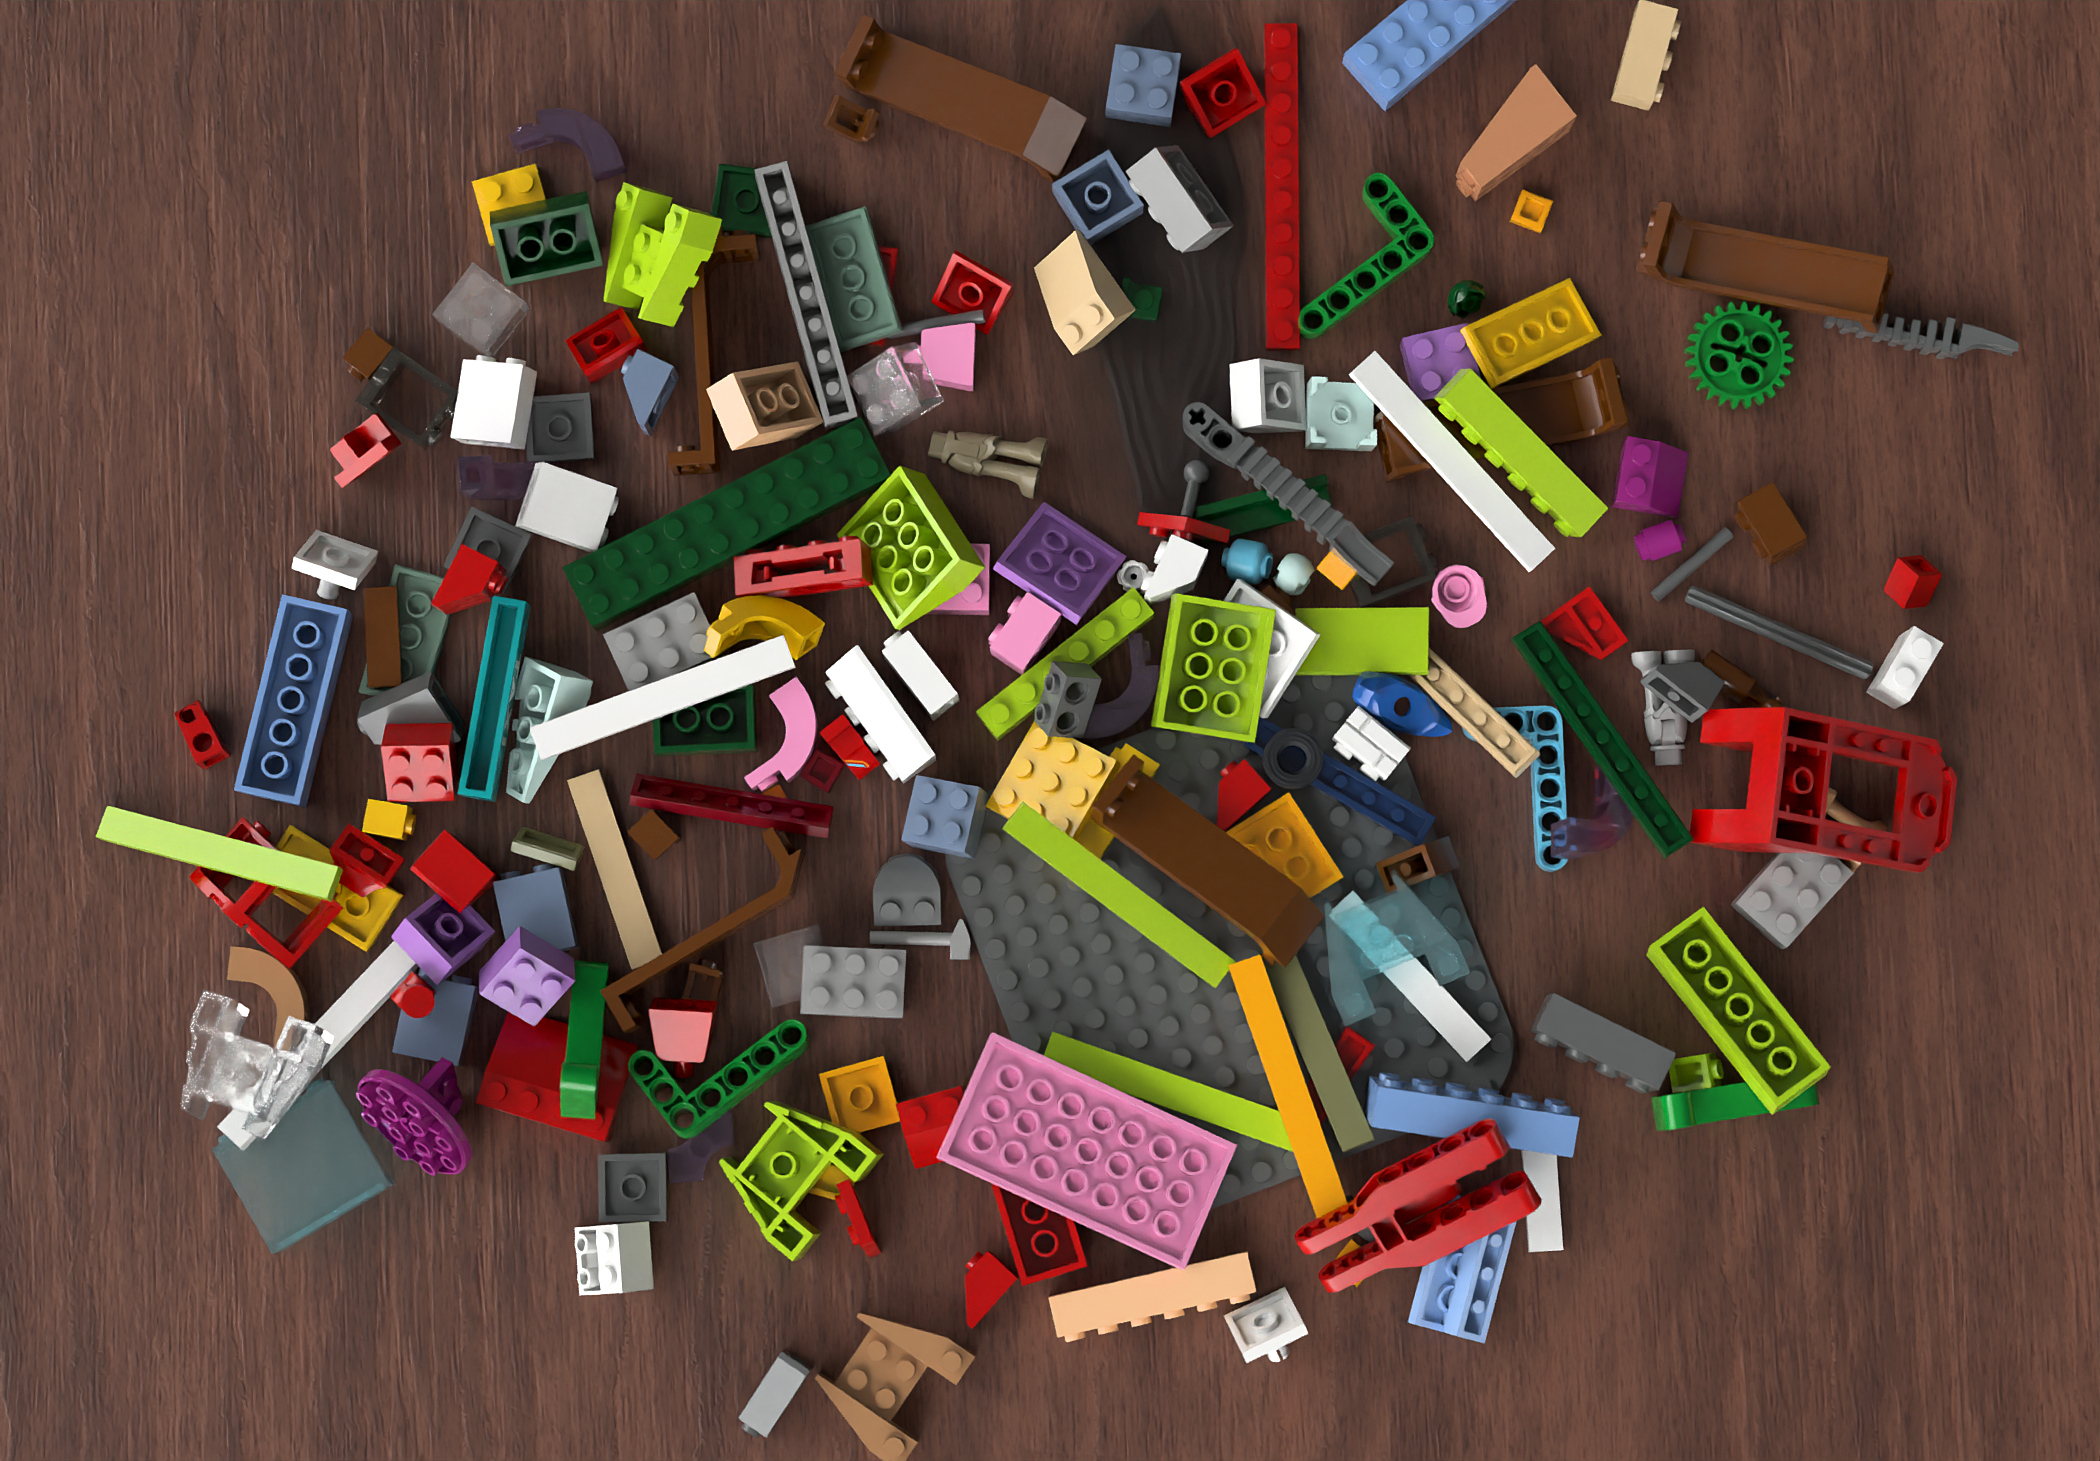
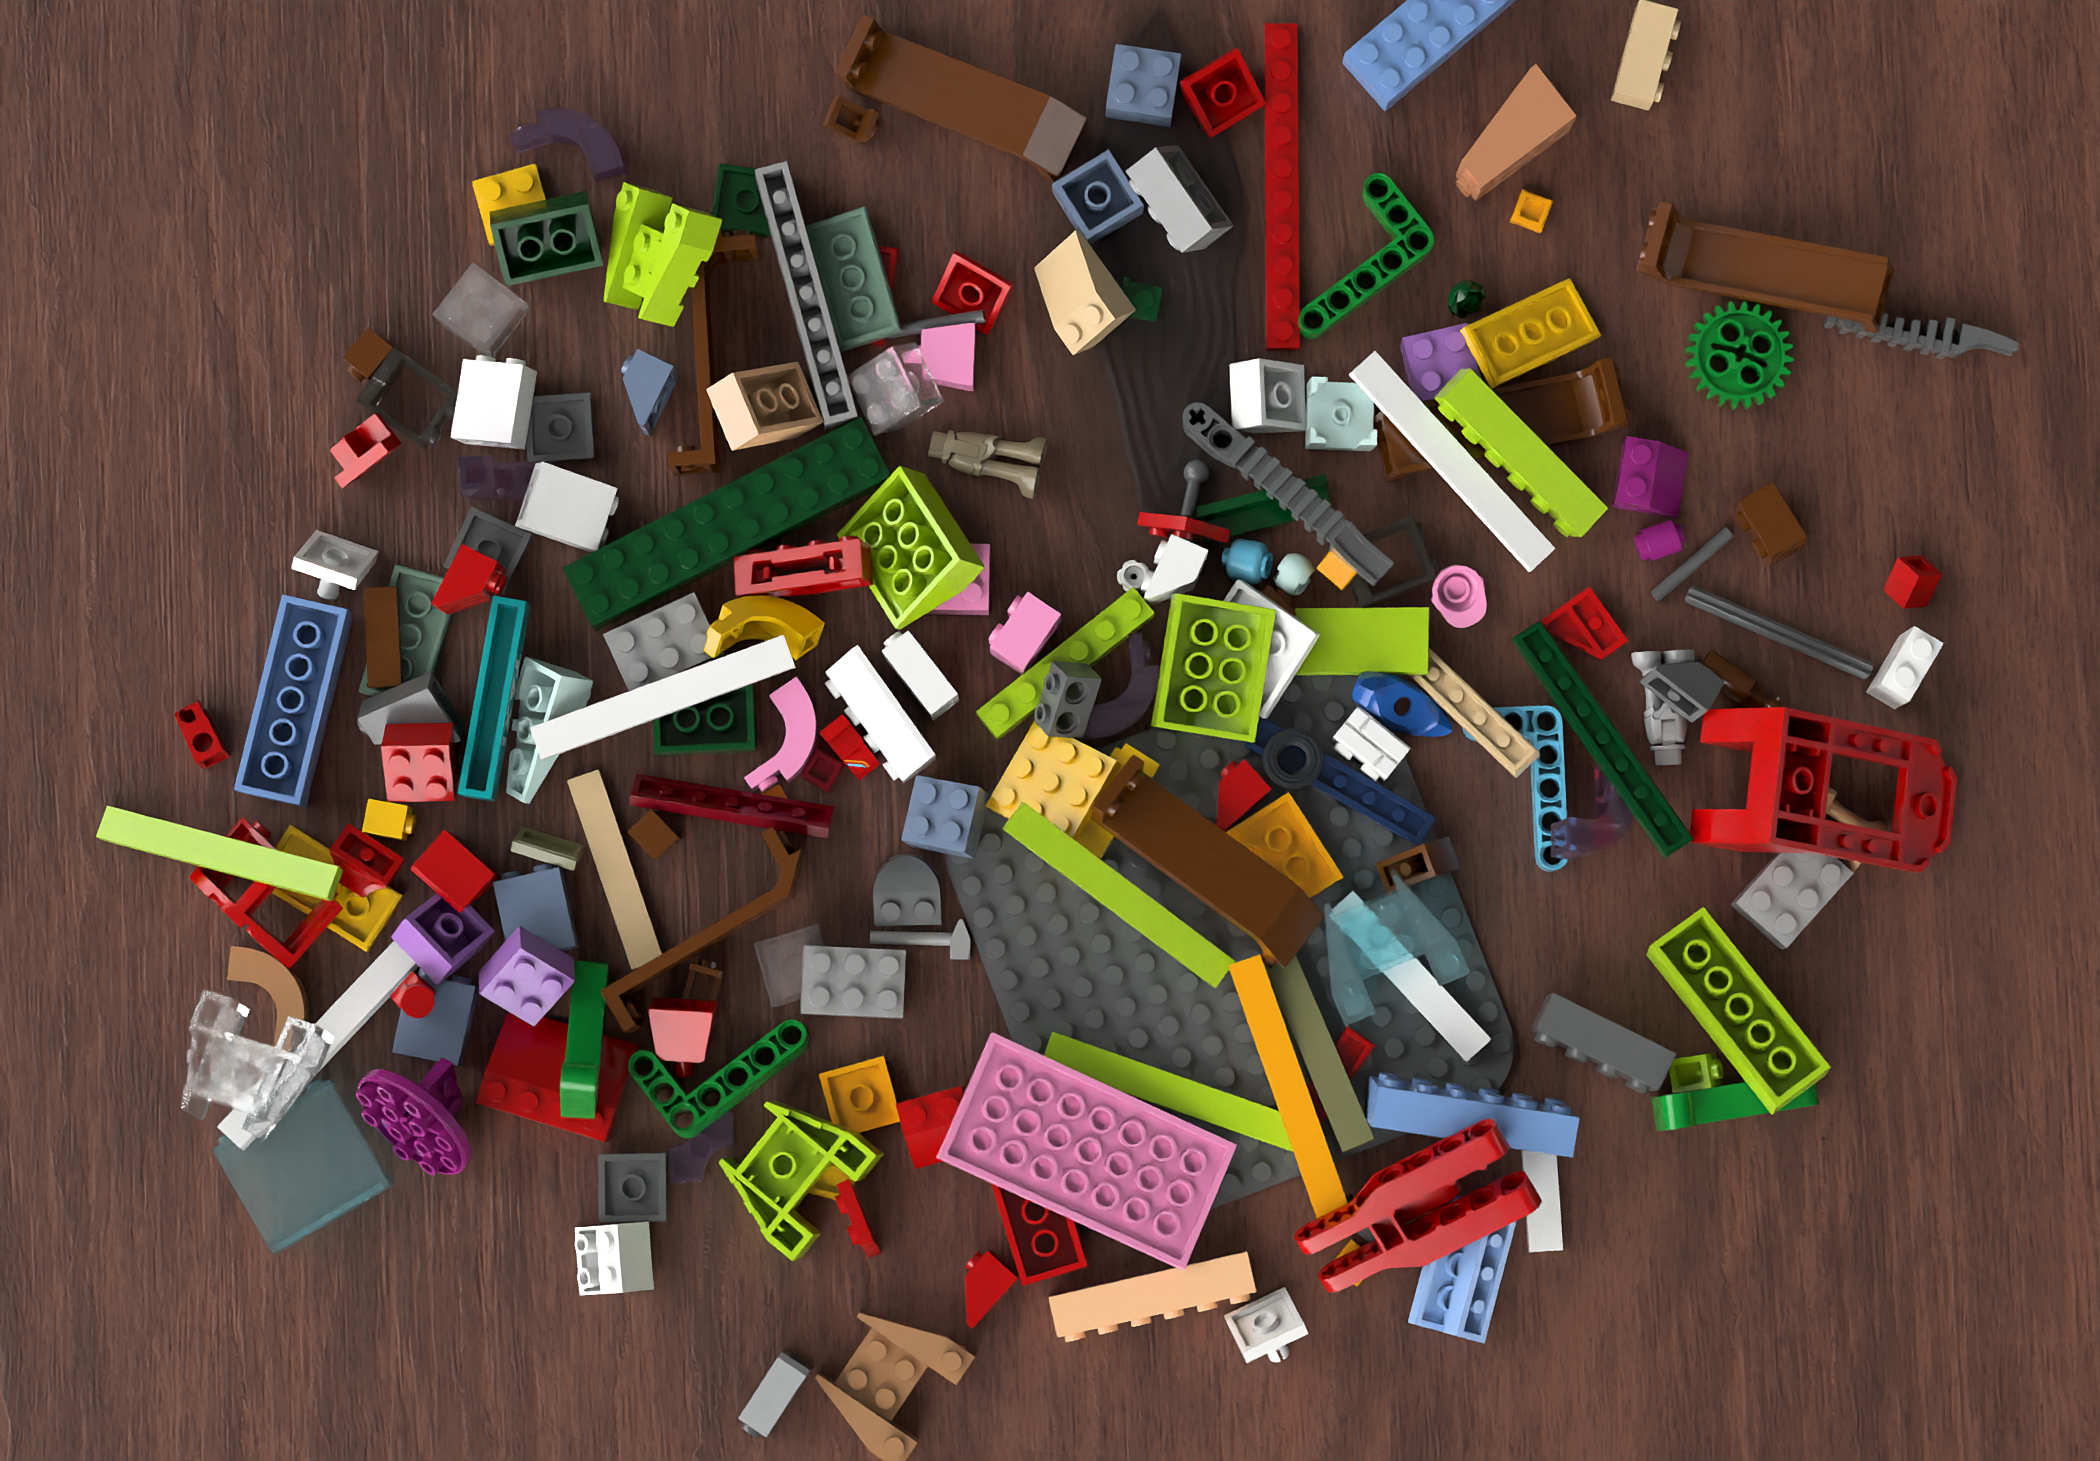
red slope [565,307,648,384] -> none
medium lavender plate [993,502,1127,625] -> none

